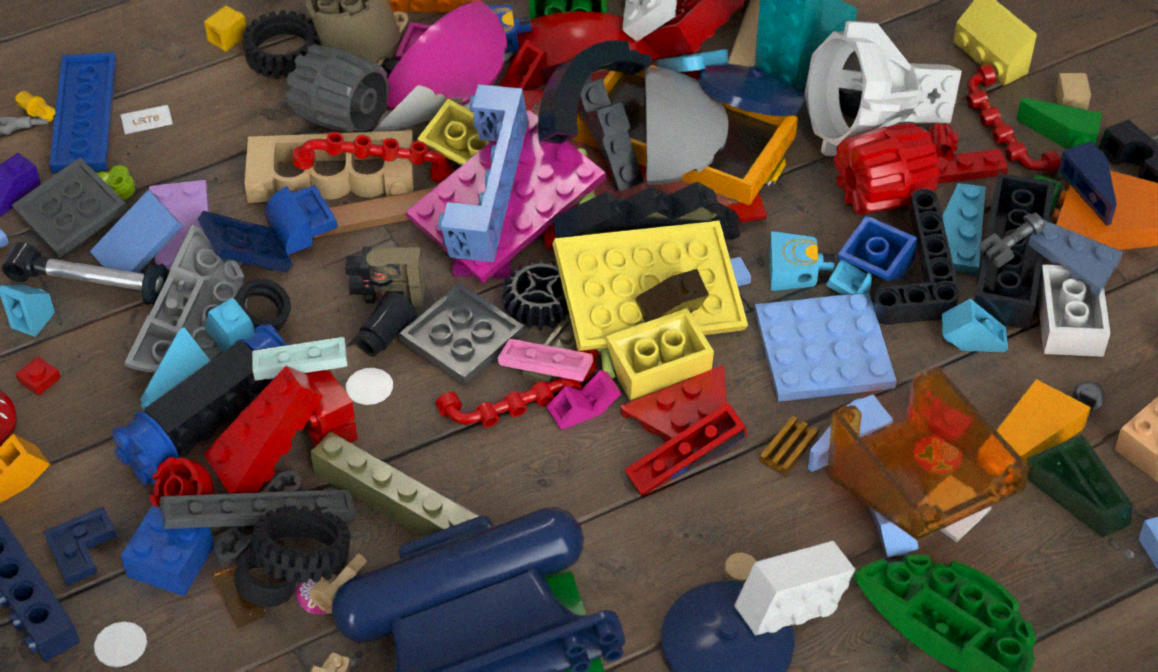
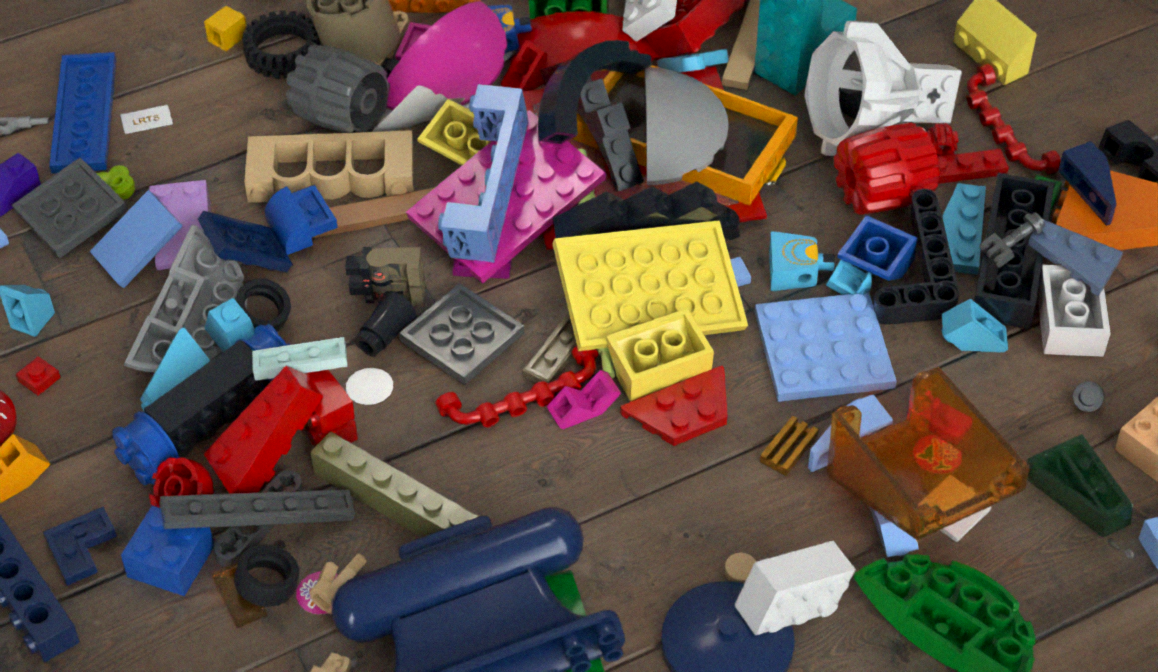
piece [1,242,168,305] -> none
yellow axle [15,91,56,122] -> none
white sticker [94,622,147,667] -> none
black tyre [252,505,350,583] -> none
red bar [292,132,453,184] -> none
bright pink tile [498,339,593,381] -> none
black gear [502,259,569,330] -> none
red slope [625,402,748,496] -> none
dark brown slope [635,269,709,322] -> none
dark blue dish [698,64,805,116] -> none
light orange slope [977,379,1091,482] -> none
green slope [1016,97,1102,149] -> none
tan brick [1055,73,1091,110] -> none

